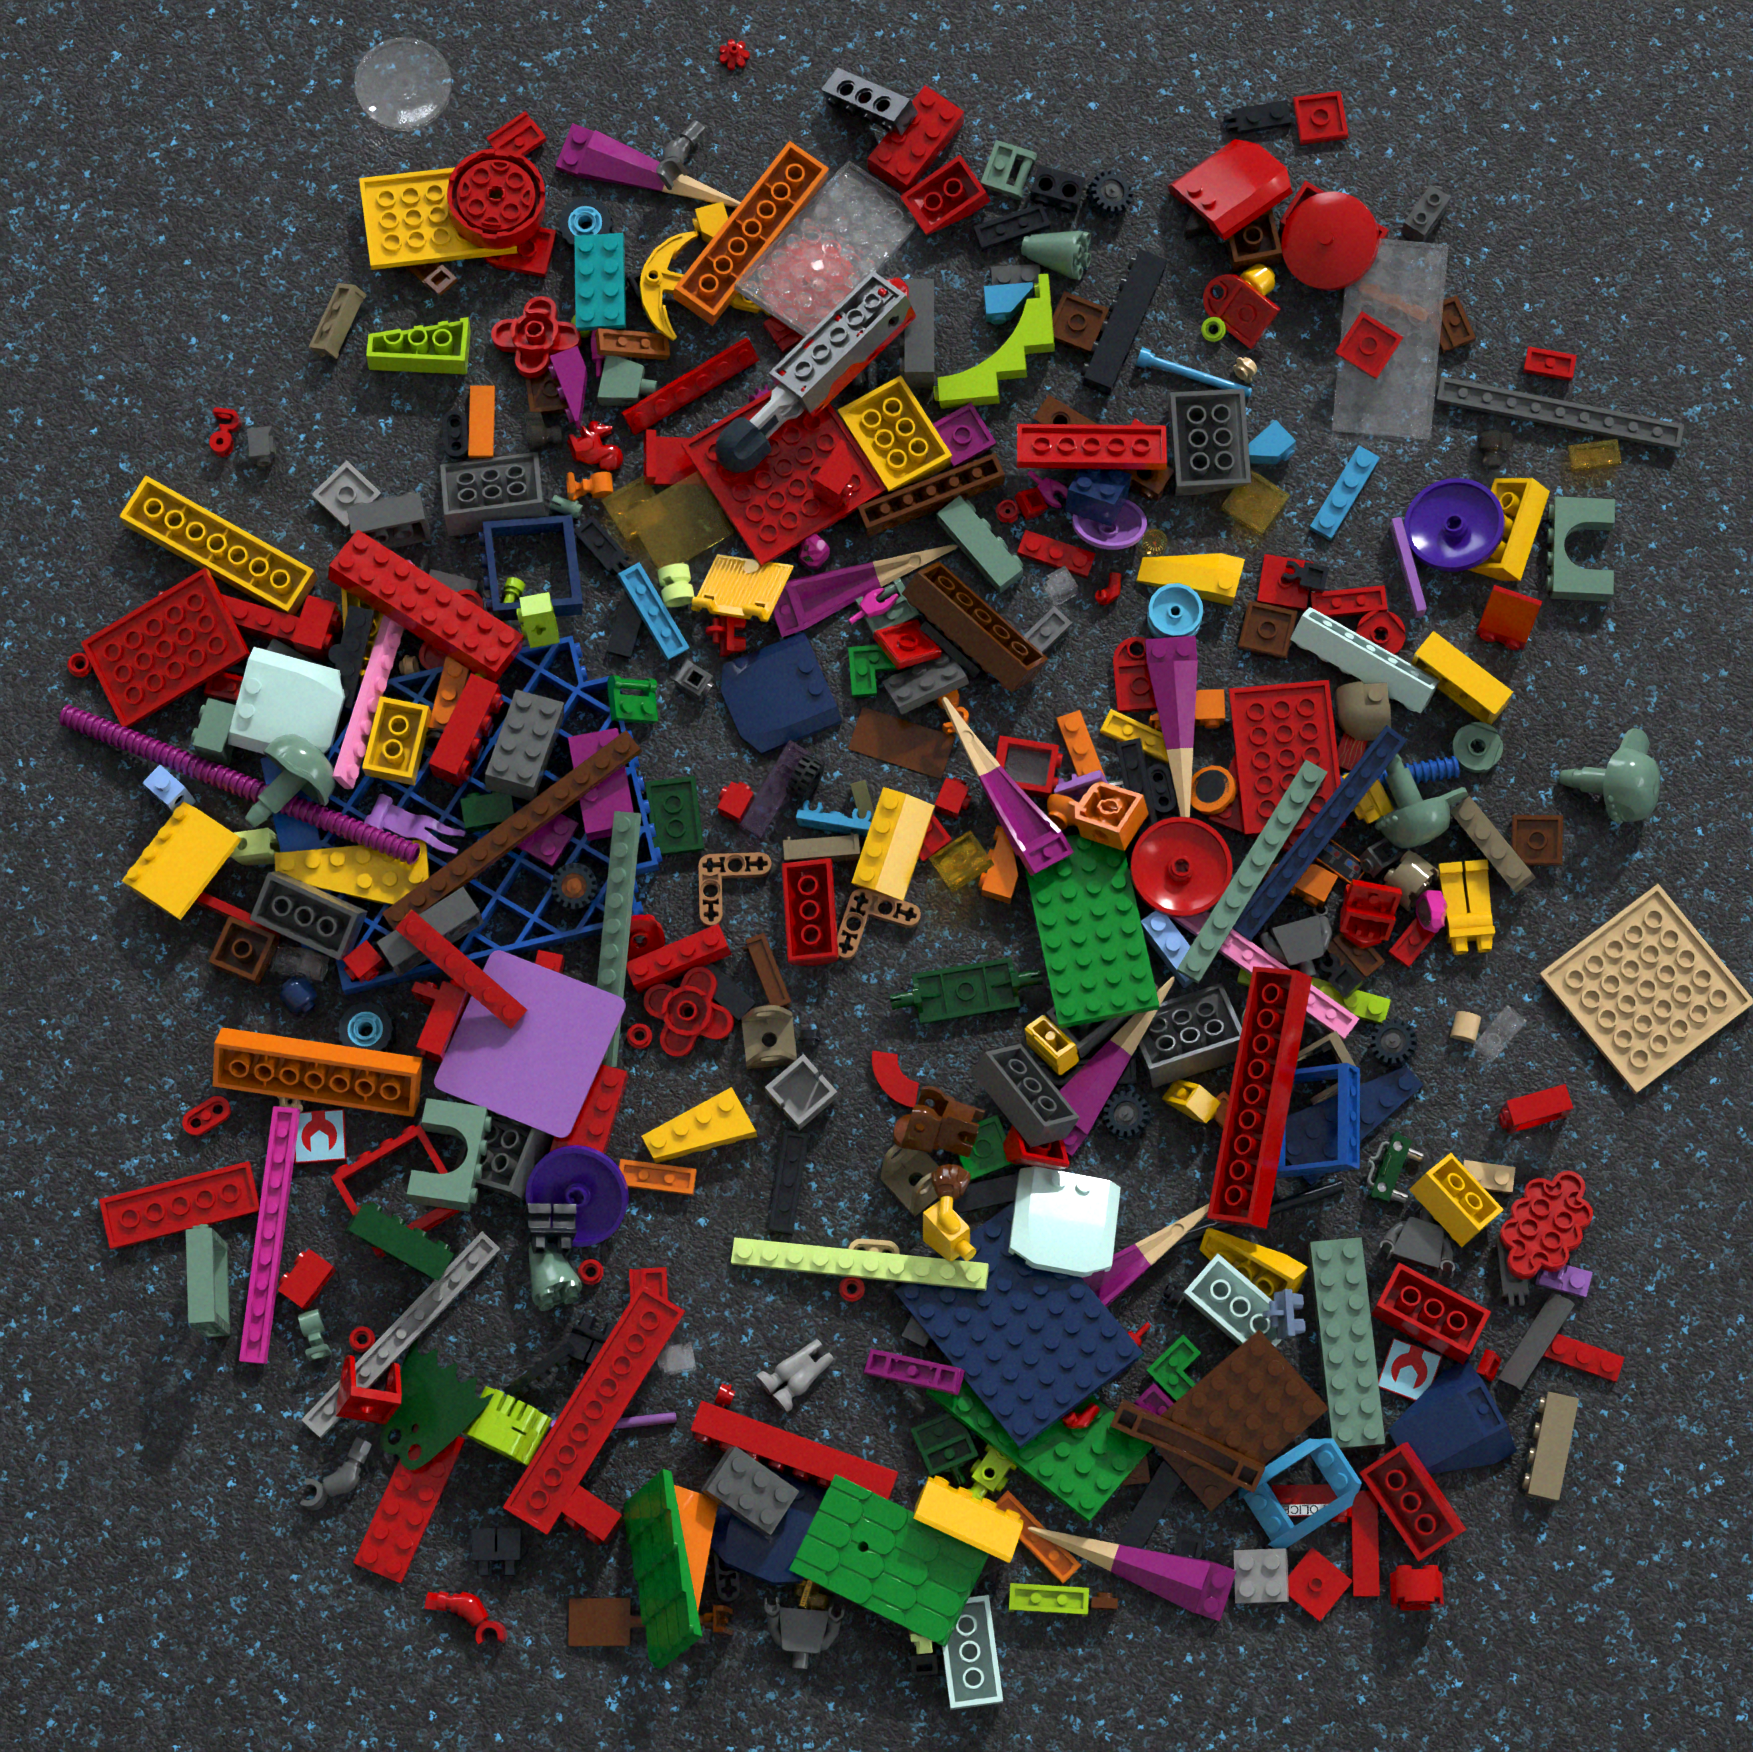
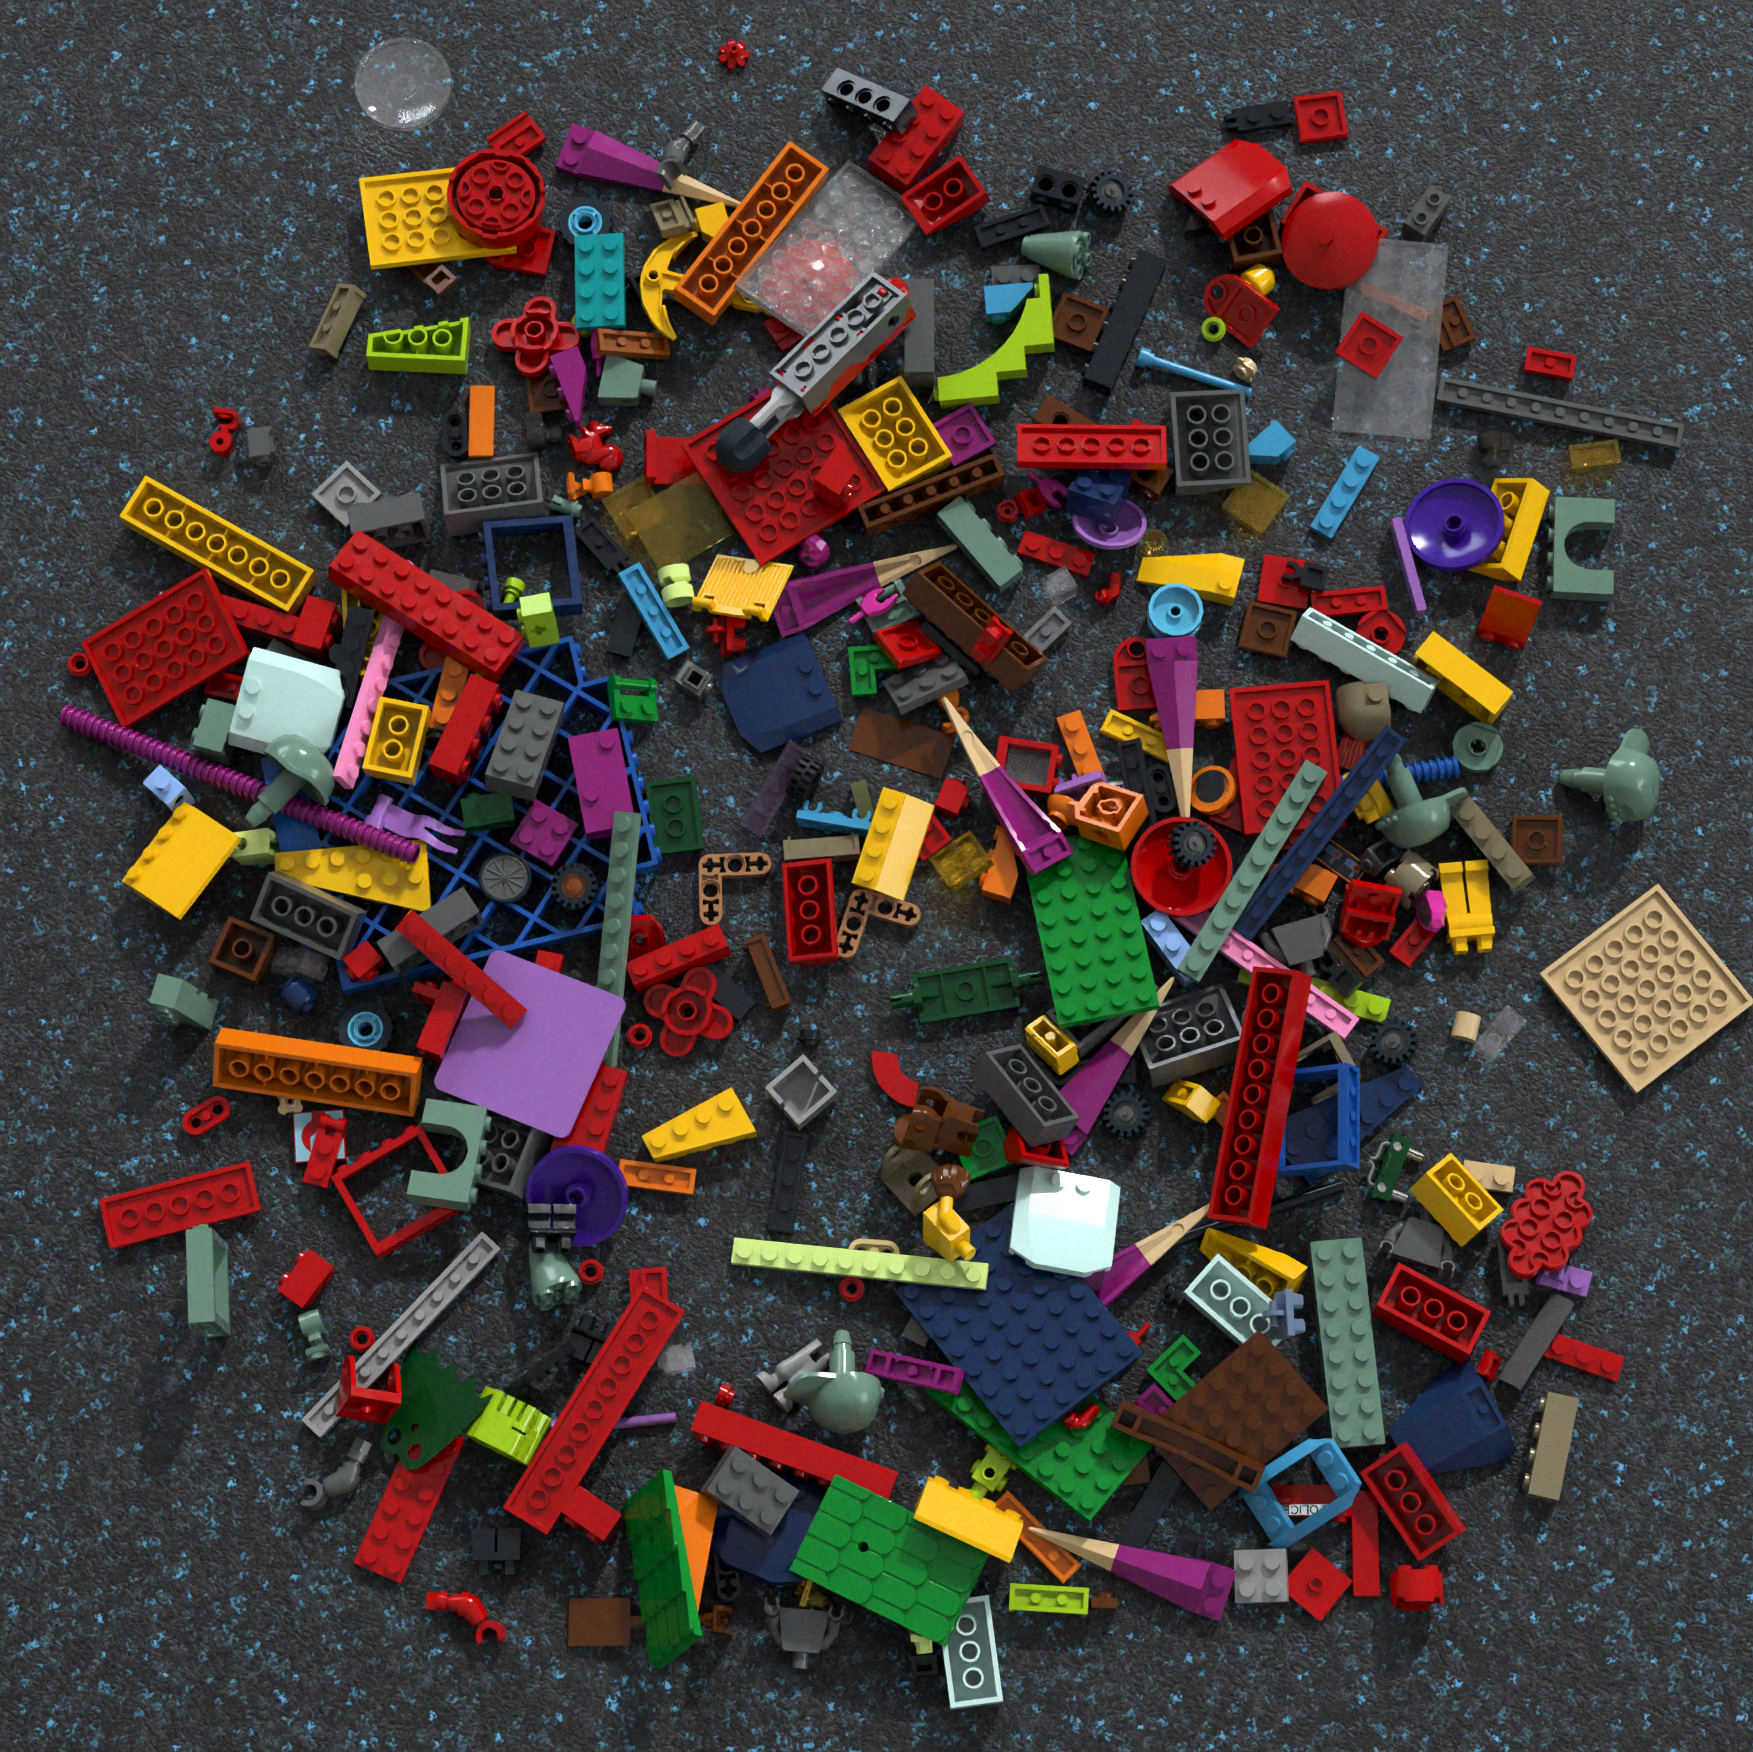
red tile [194,892,281,940] -> none
dark pink plate [239,1106,301,1364] -> none
dark green wedge [344,1201,454,1282] -> none
reddish brown plate [382,730,642,930] -> none
tan plate [399,655,419,675] -> none
red plate [621,337,759,435] -> none
red brick [717,781,754,824] -> none
dark tan hose [741,1005,797,1069] -> none
dark green plate [910,1413,979,1486] -> none
sand green plate [981,140,1037,200] -> none
tile [1378,1338,1442,1402] -> none
red window [1498,1084,1573,1134] -> none
none -> sand green wedge [149,973,219,1030]
none -> red plate [302,1113,348,1189]
none -> dark grey wheel [478,852,532,904]
none -> dark tan plate [649,196,697,239]
none -> sand green piece [783,1330,885,1434]
none -> red hips [970,616,1013,665]
none -> black wheel [1167,821,1217,869]

